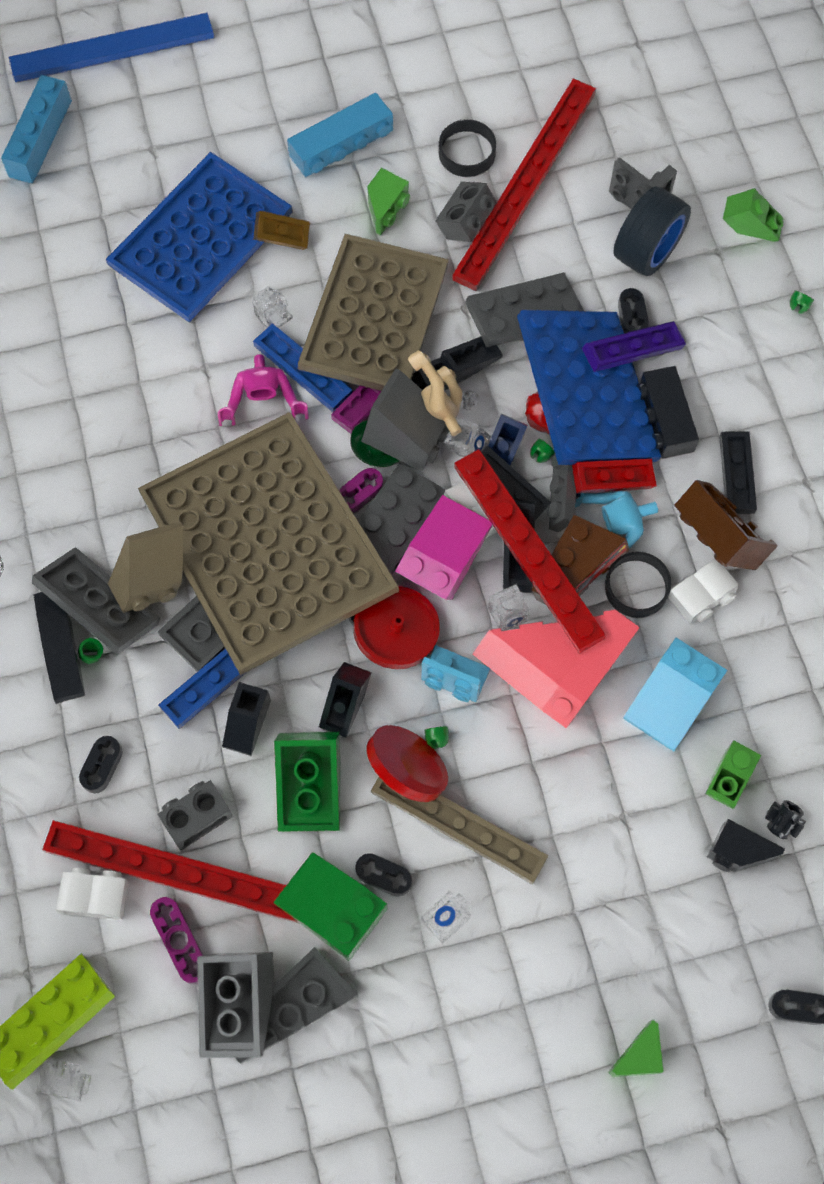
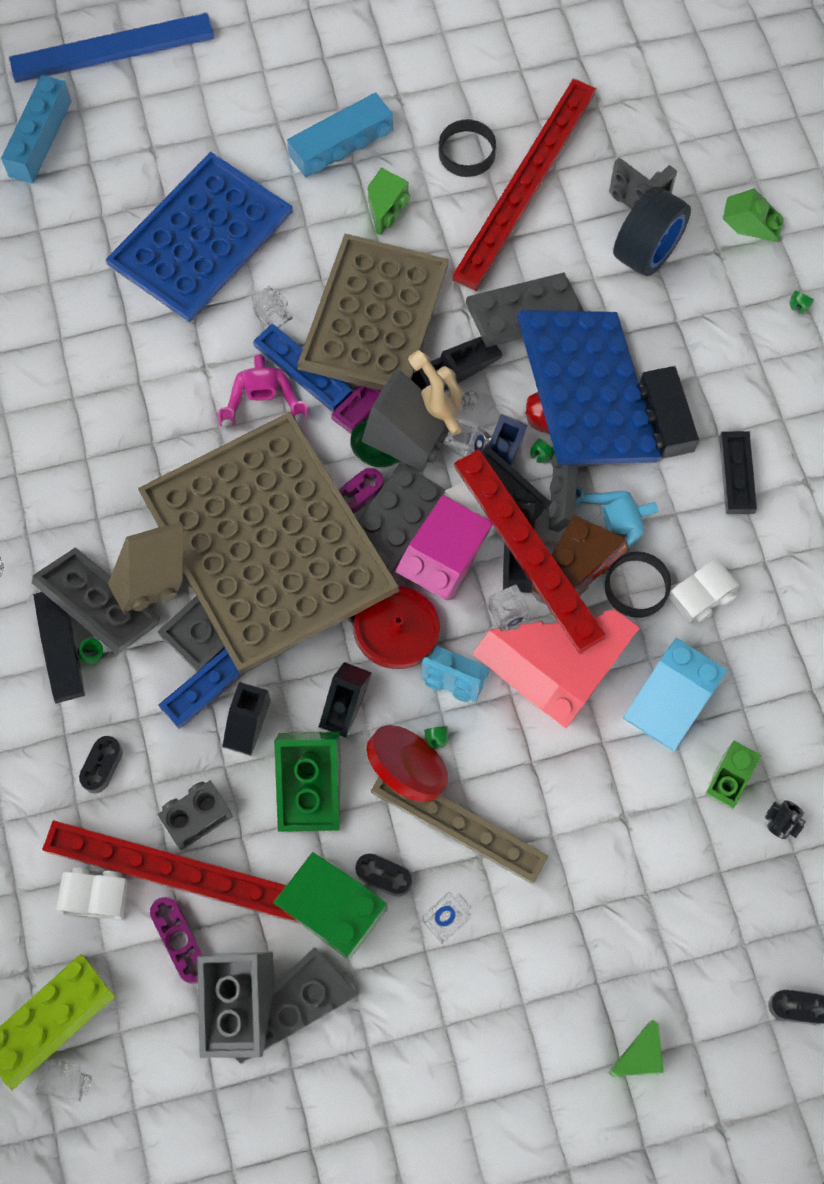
pearl gold plate [253,211,310,250] -> none
dark grey brick [435,181,497,242] -> none
red plate [572,459,657,493] -> none
dark purple tile [582,321,686,372] -> none
black beam [618,288,649,333] -> none
reddish brown wedge [674,480,778,570] -> none
black slope [707,819,785,872] -> none

